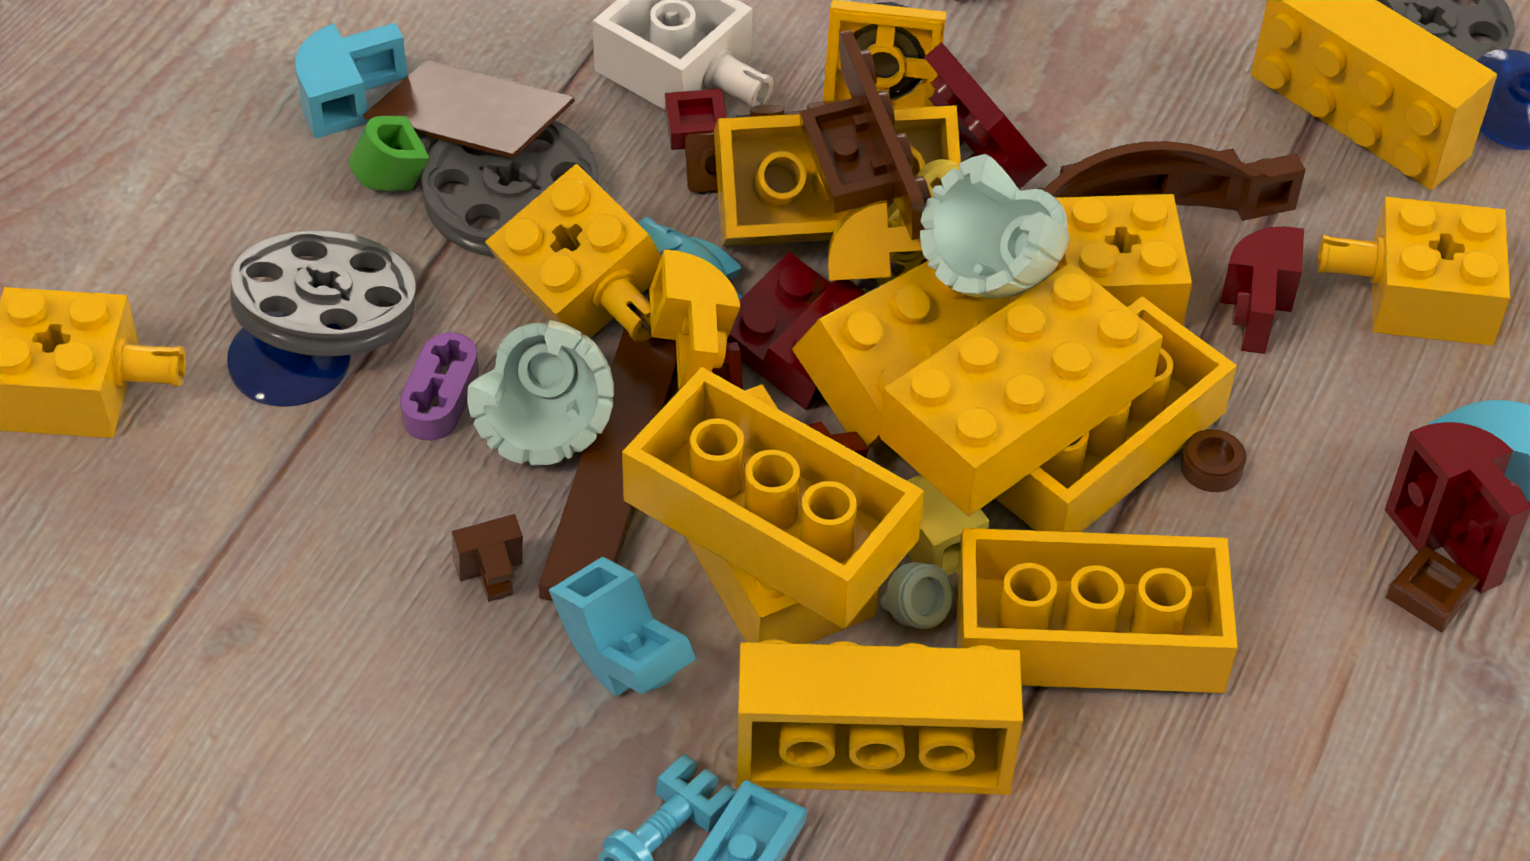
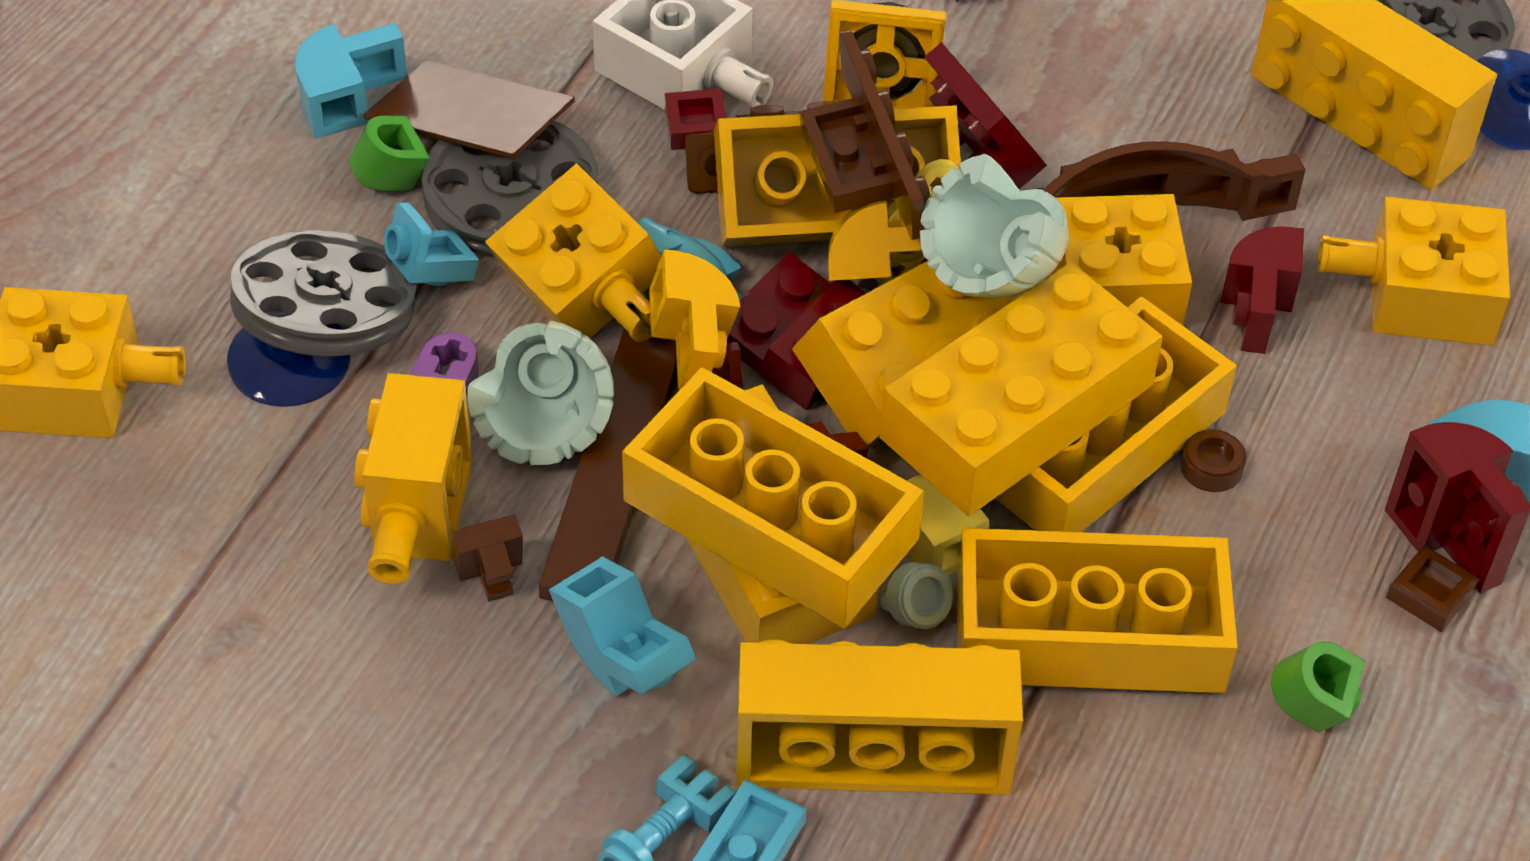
none -> yellow brick [354,373,473,584]
none -> medium azure bracket [384,202,479,286]
none -> bright green plate [1271,641,1365,733]

